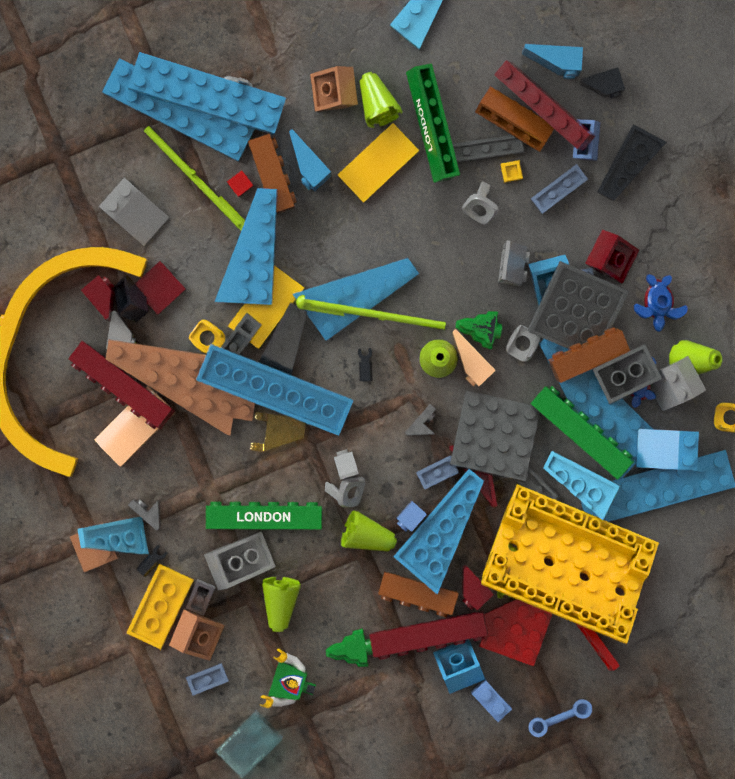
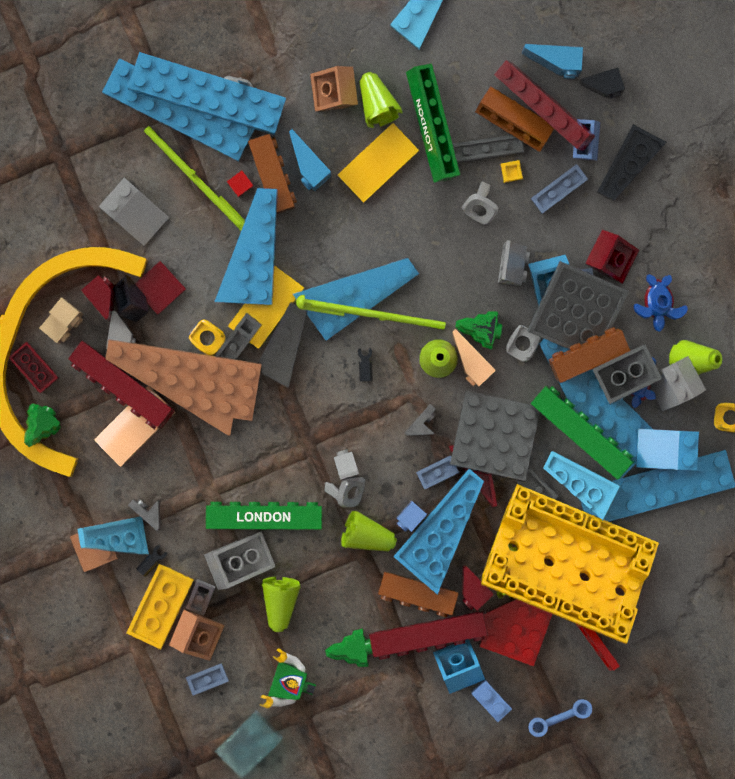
dark azure plate [196,344,353,436] -> none
clear yellow flag [250,412,306,452] -> none
none -> dark red piece [8,342,59,394]
none -> green rock [24,403,61,447]
none -> tan brick [39,298,84,344]

